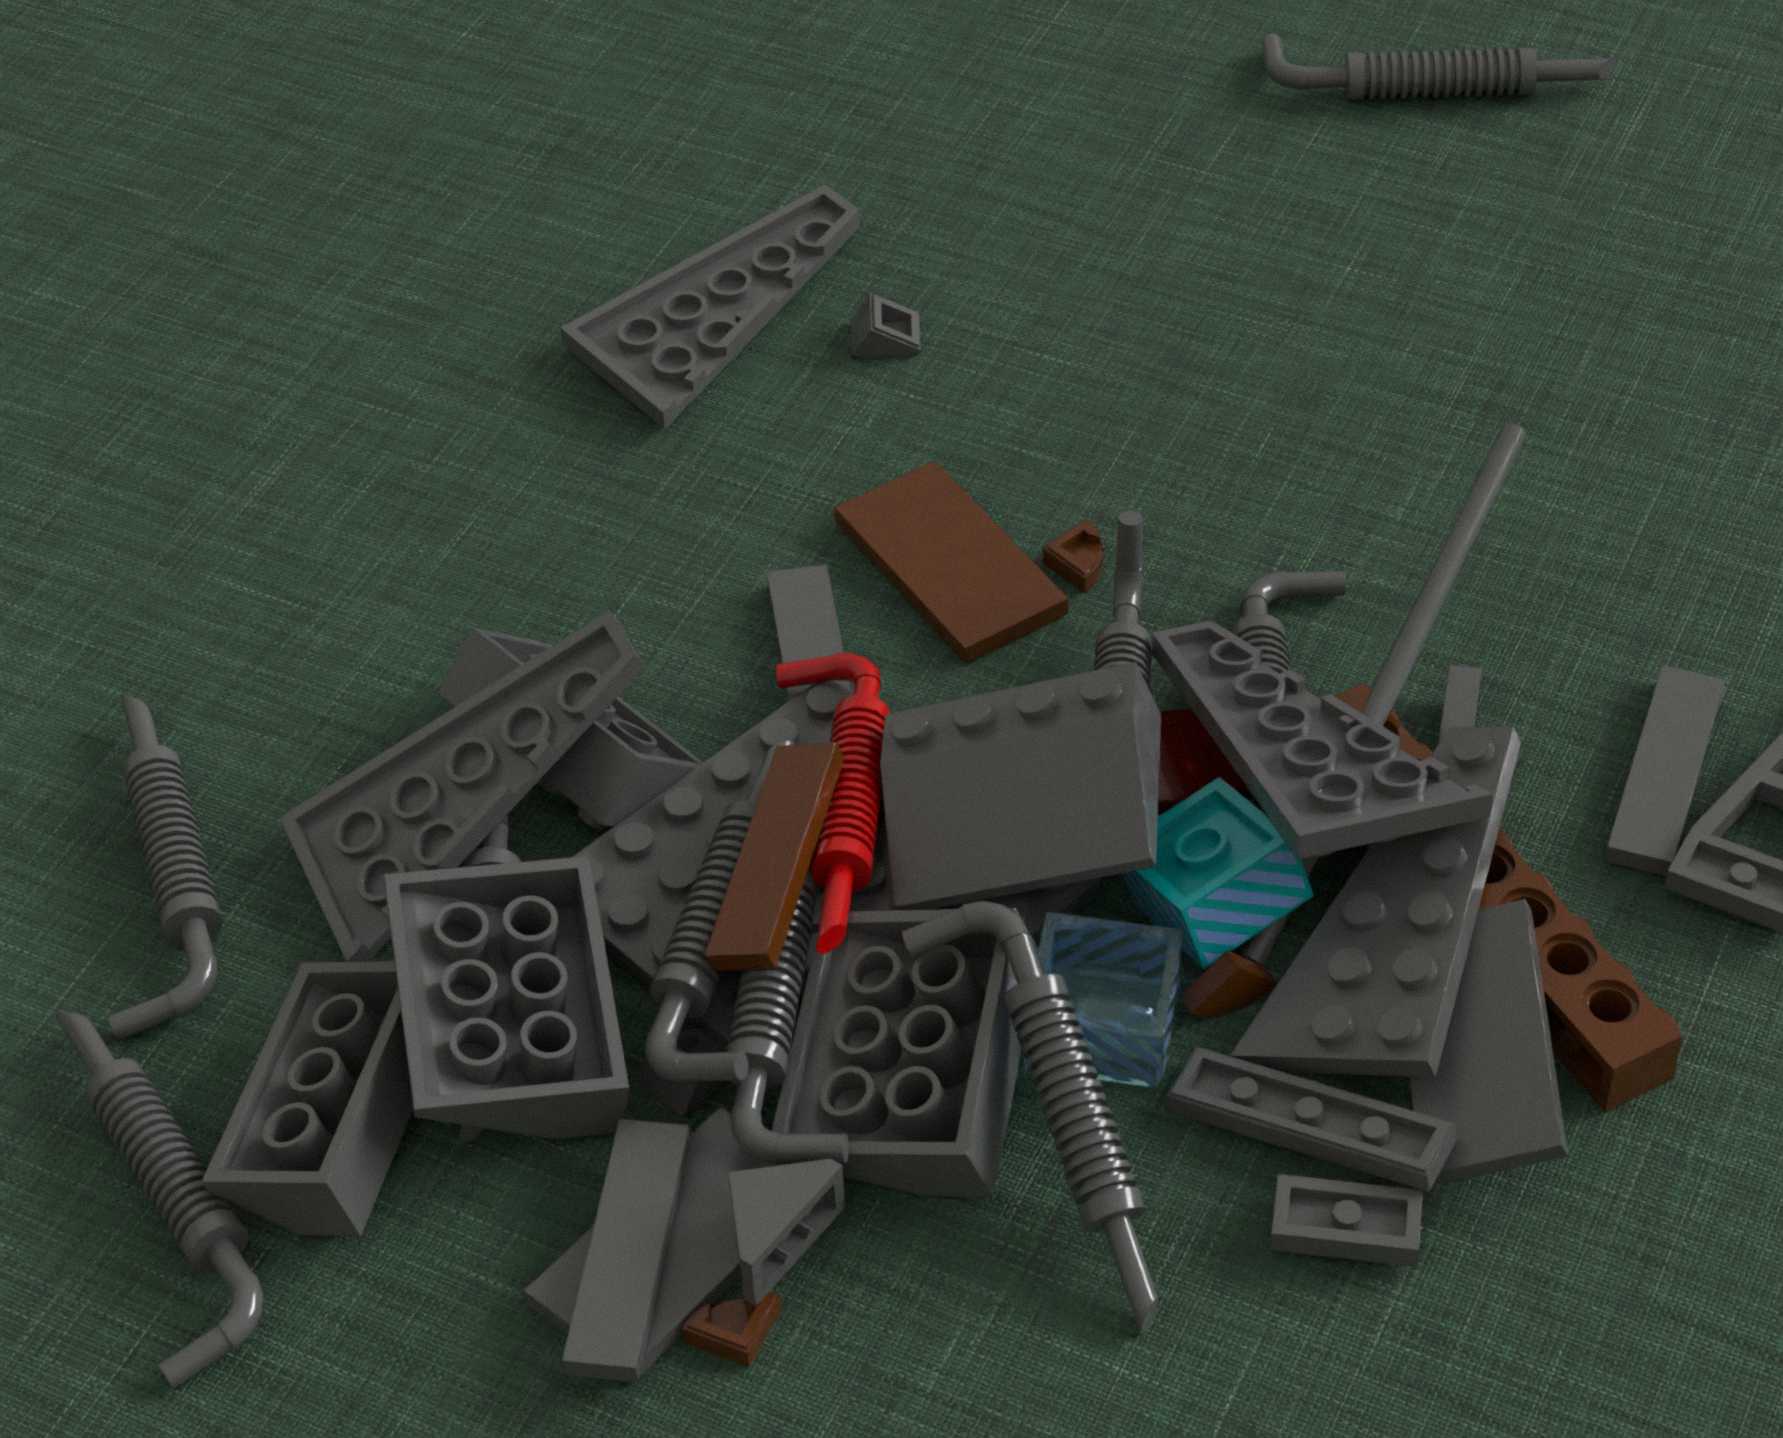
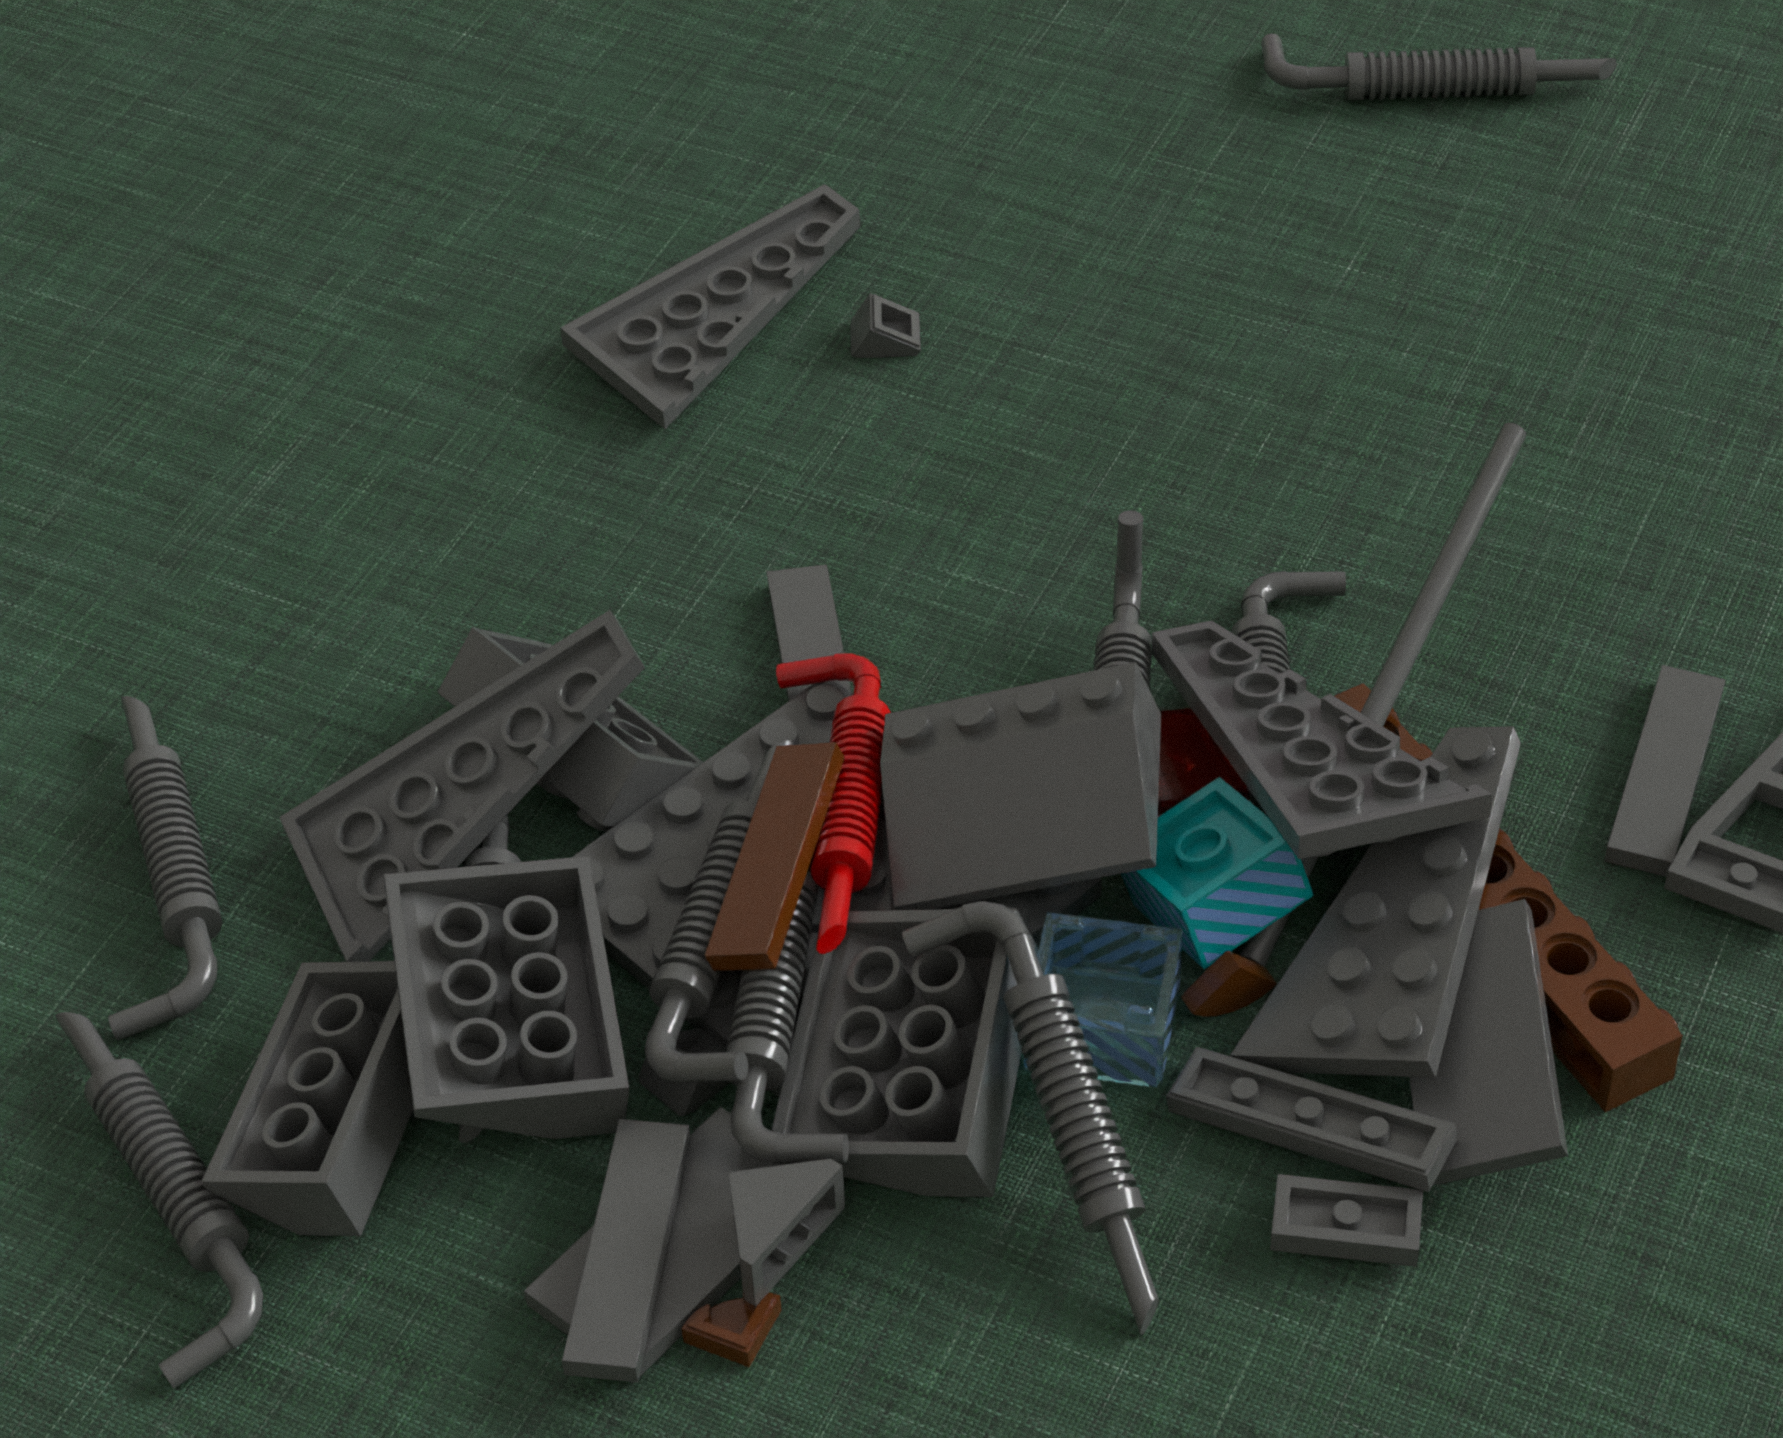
reddish brown tile [834,461,1069,663] -> none
reddish brown tile [1043,519,1103,593] -> none
dark grey beam [1438,664,1482,745] -> none

